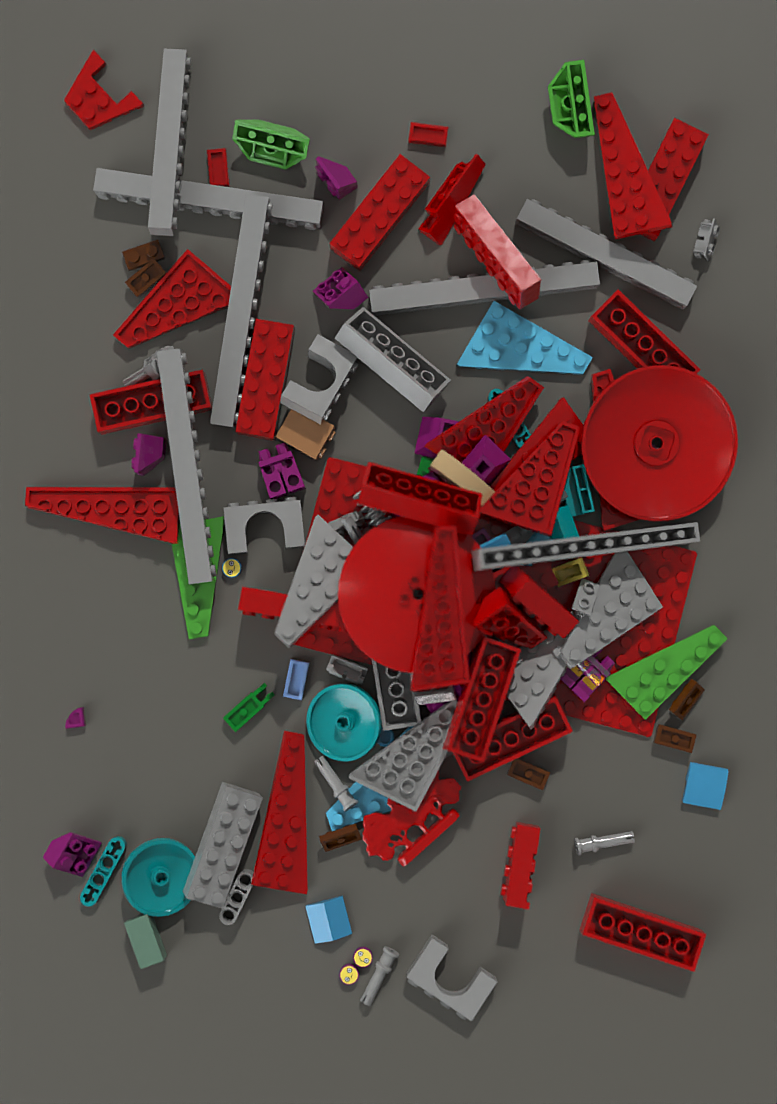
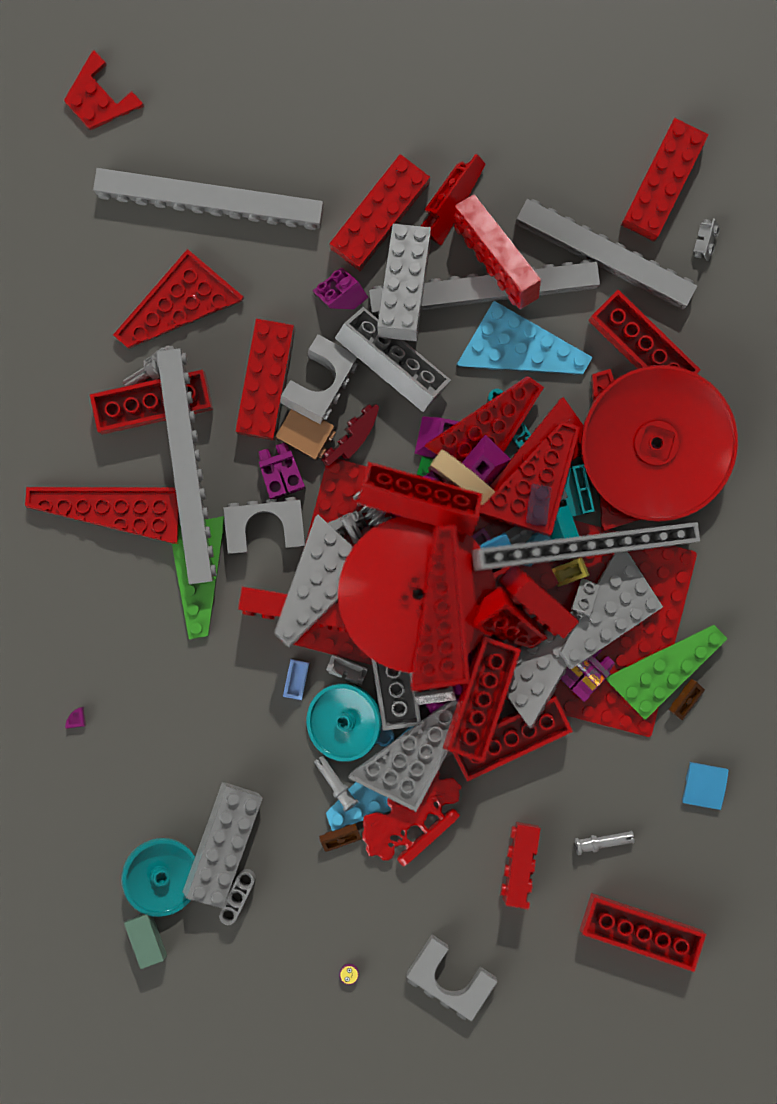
magenta slope [43,832,102,877] -> none
teal beam [80,836,127,906] -> none
reddish brown plate [122,240,165,271] -> none
reddish brown plate [125,258,166,297] -> none
magenta slope [131,433,167,476] -> none
light grey brick [148,49,191,236] -> none
red tile [207,148,230,187] -> none
light grey brick [210,193,273,428] -> none
light yellow tile [222,558,242,578] -> none
green hinge [223,683,275,732] -> none
bright green wedge [232,120,310,170] -> none
red wing [251,730,308,894] -> none
dark azure slope [305,896,352,944] -> none
magenta slope [315,156,358,200] -> none
tile [353,947,373,968] -> none
light grey pin [360,946,399,1006] -> none
red tile [408,122,448,147] -> none
reddish brown plate [507,758,550,790] -> none
bright green wedge [548,60,595,138] -> none
red wing [594,92,672,239] -> none
reddish brown plate [653,724,697,753] -> none
none -> dark red slope [321,404,379,466]
none -> light grey brick [377,224,431,341]
none -> clear purple plate [526,484,551,526]

